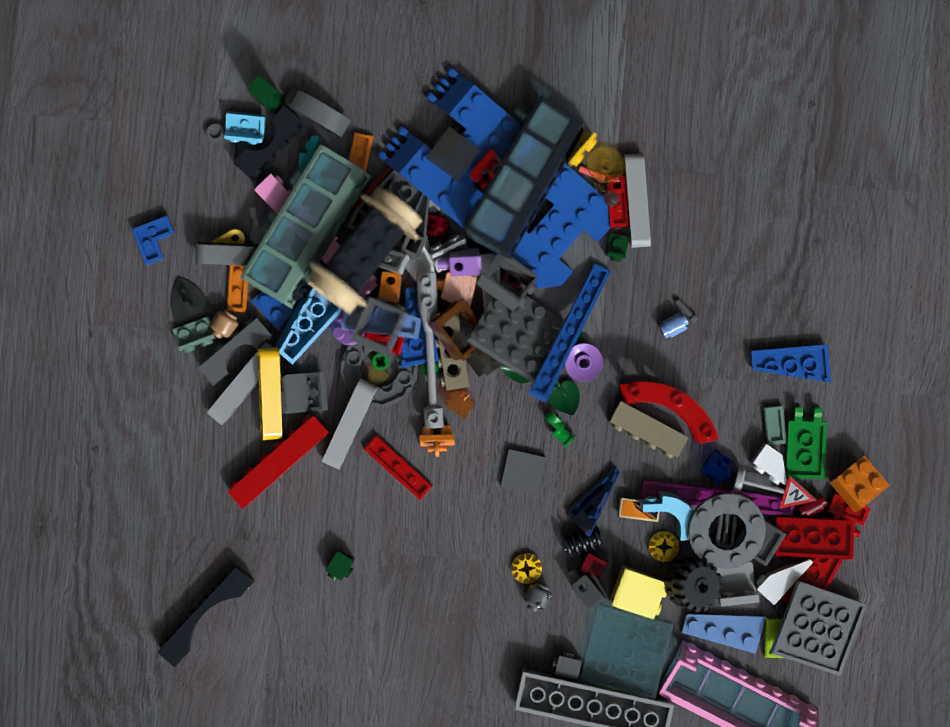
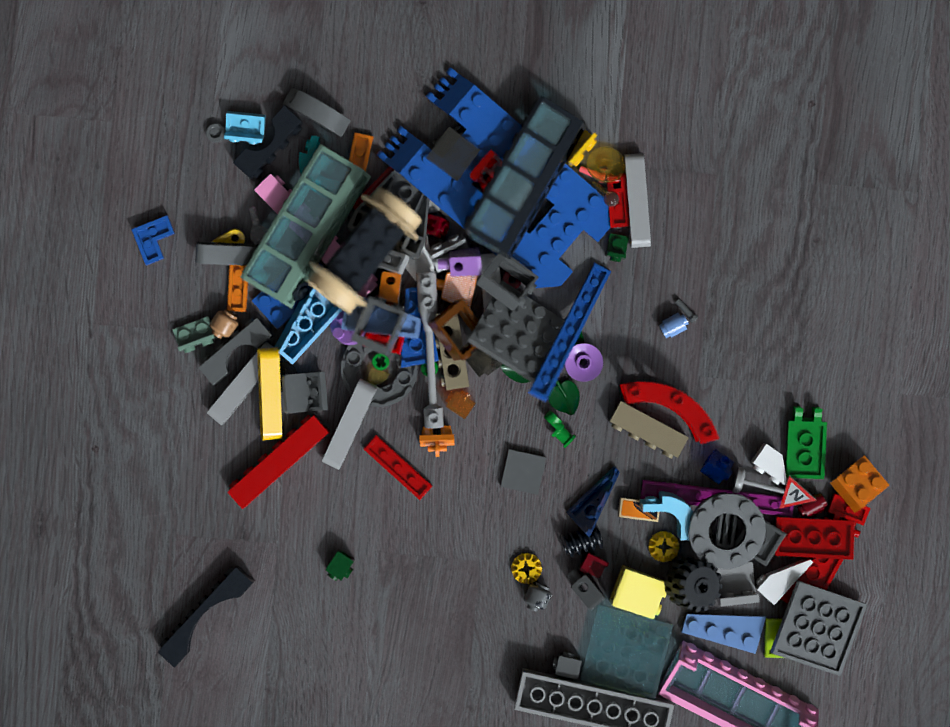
pearl dark grey shield [171,277,213,325] -> none
dark green brick [246,75,283,113] -> none
blue wing [750,344,831,383] -> none
sand green tile [763,405,787,445] -> none

